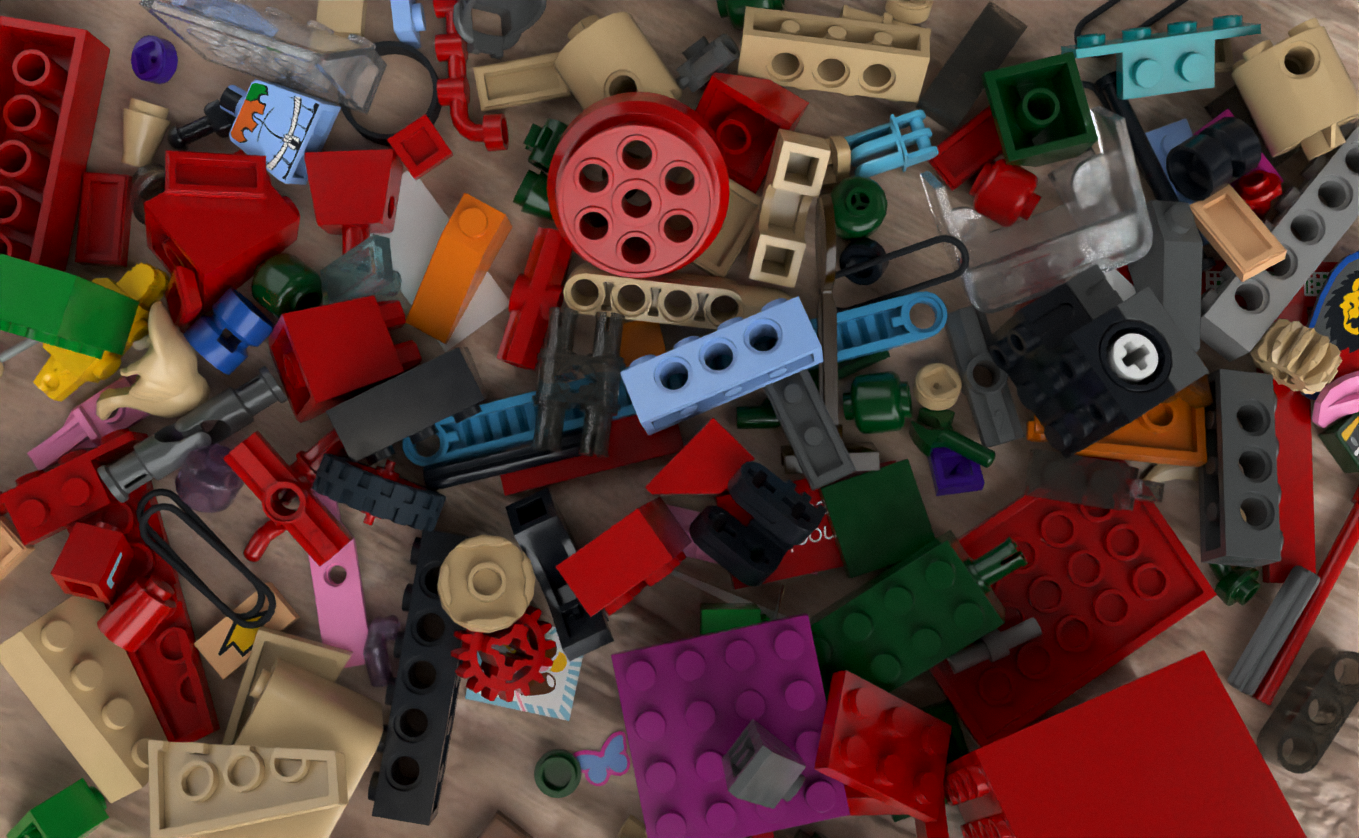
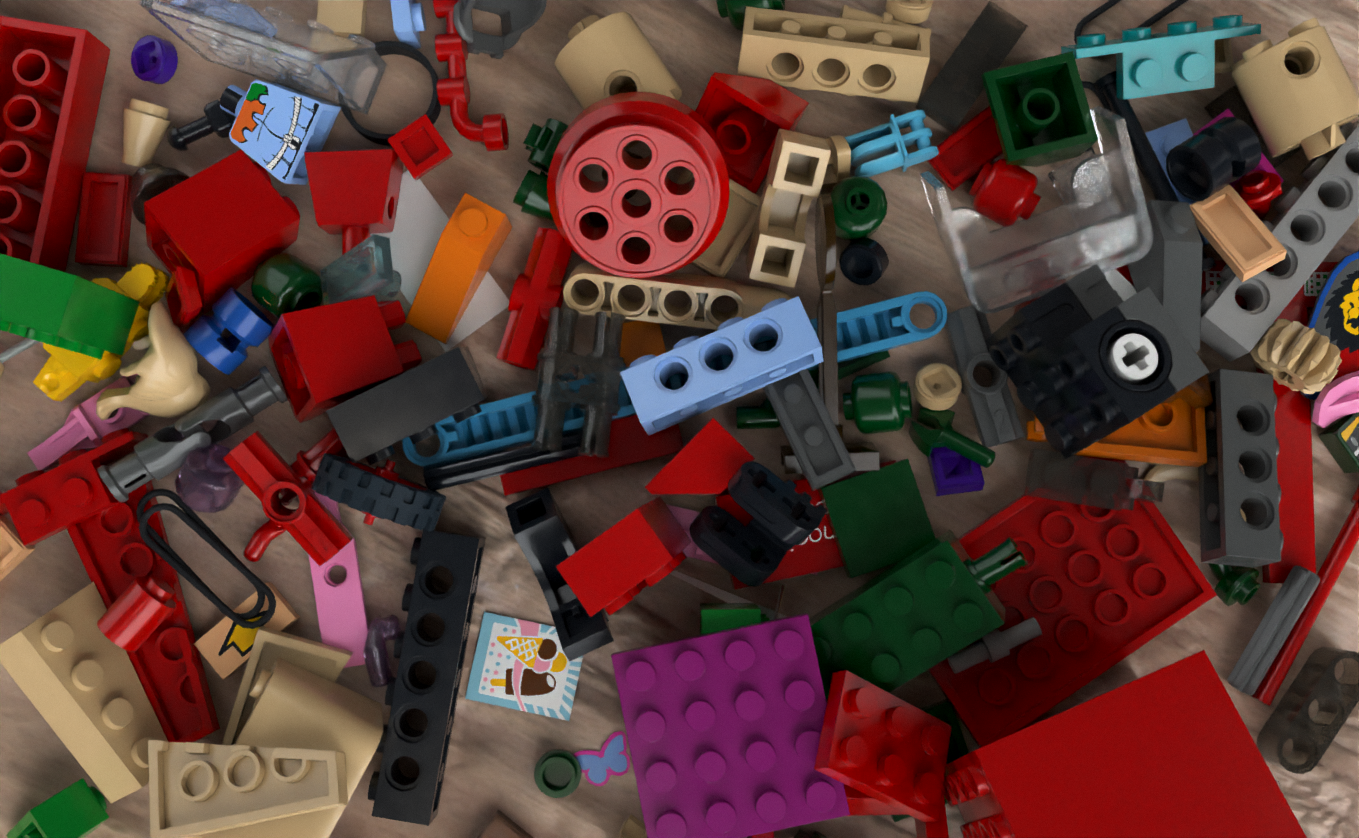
red brick [50,522,135,604] -> none
red tile [165,150,267,200] -> none
tan tile [437,534,535,633] -> none
red gear [451,606,556,702] -> none
tan tile [473,52,571,112] -> none
dark grey piece [676,34,740,93] -> none
dark grey slope [722,719,806,809] -> none
black piece [819,235,970,313] -> none

